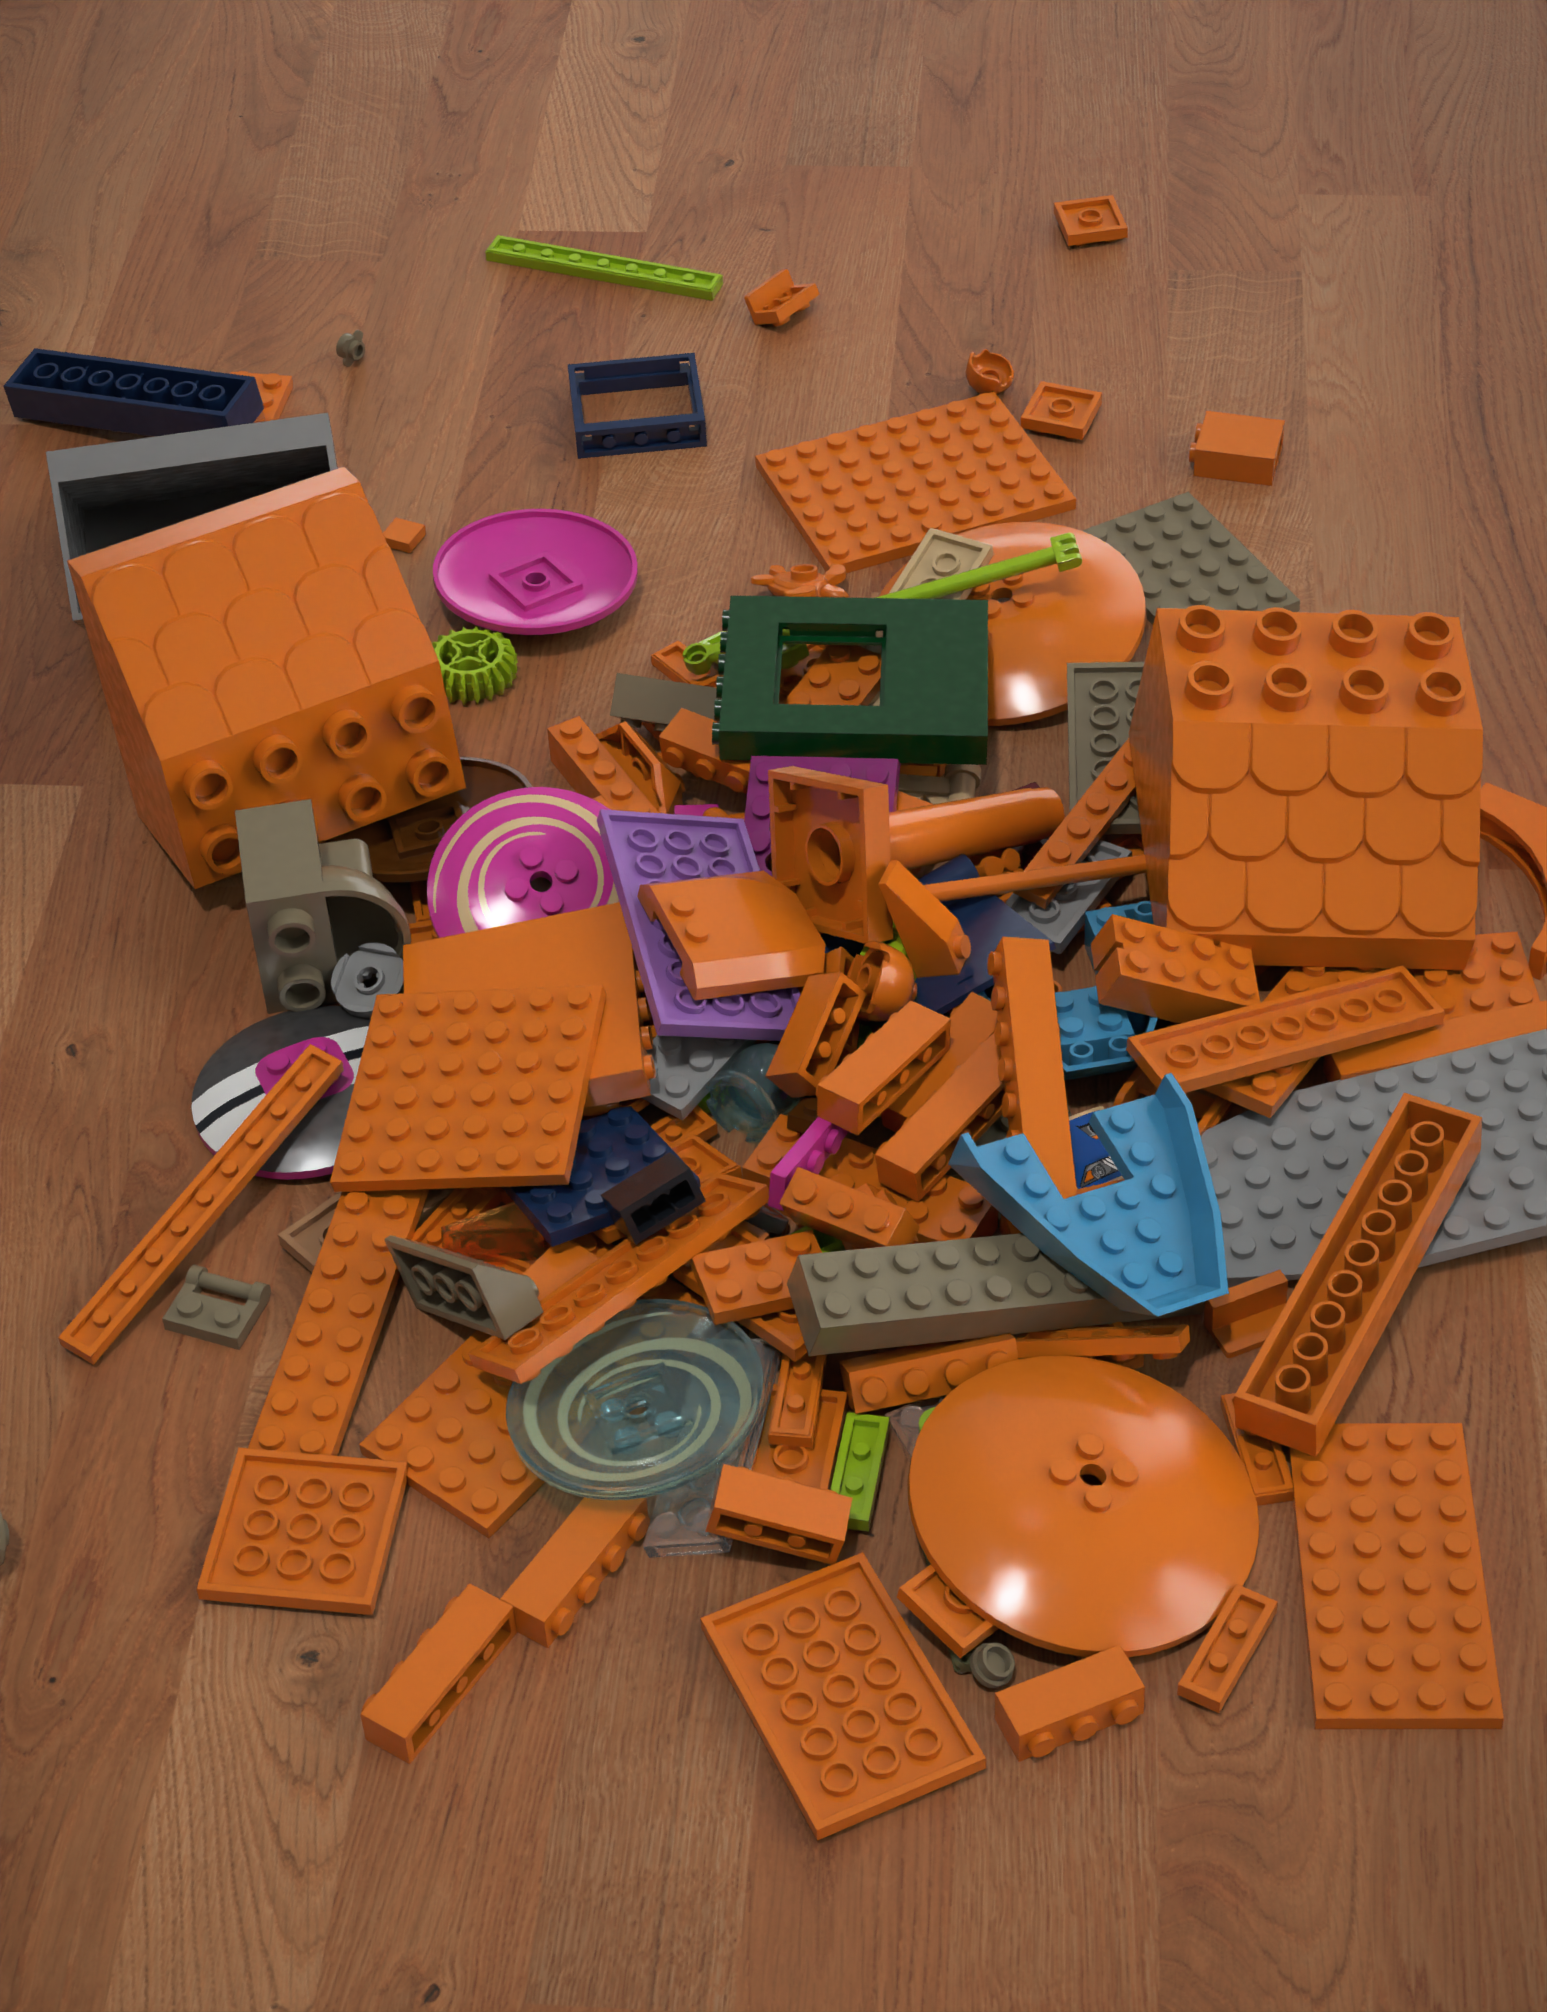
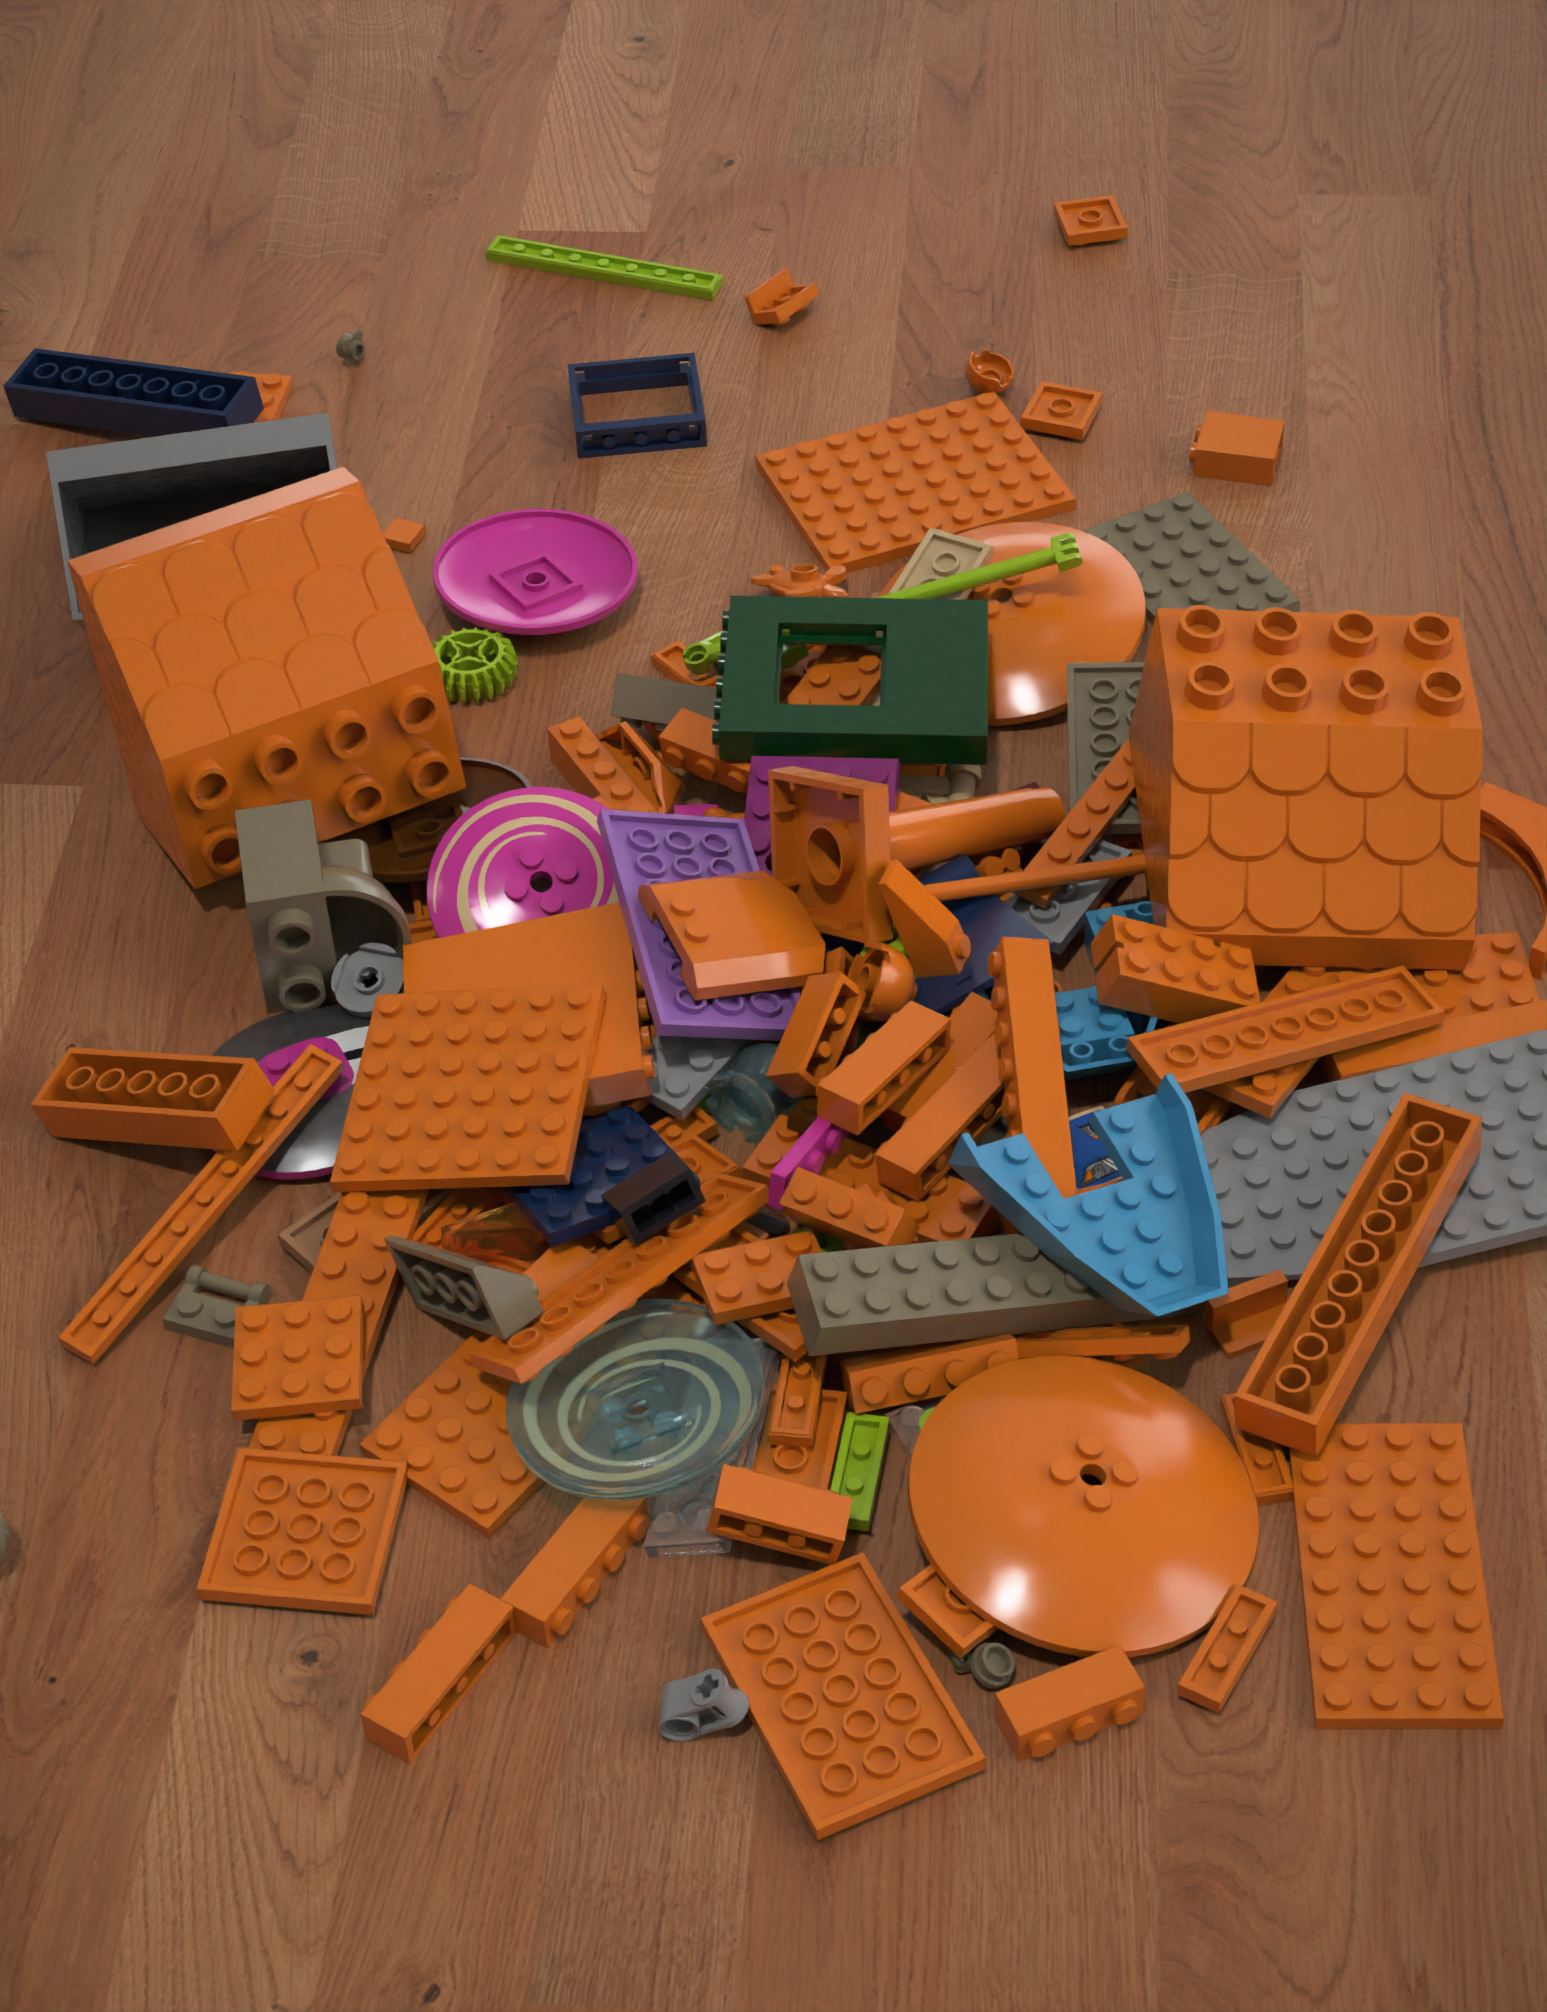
none -> orange brick [30,1047,275,1151]
none -> orange plate [231,1295,364,1421]
none -> light grey piece [659,1668,749,1742]

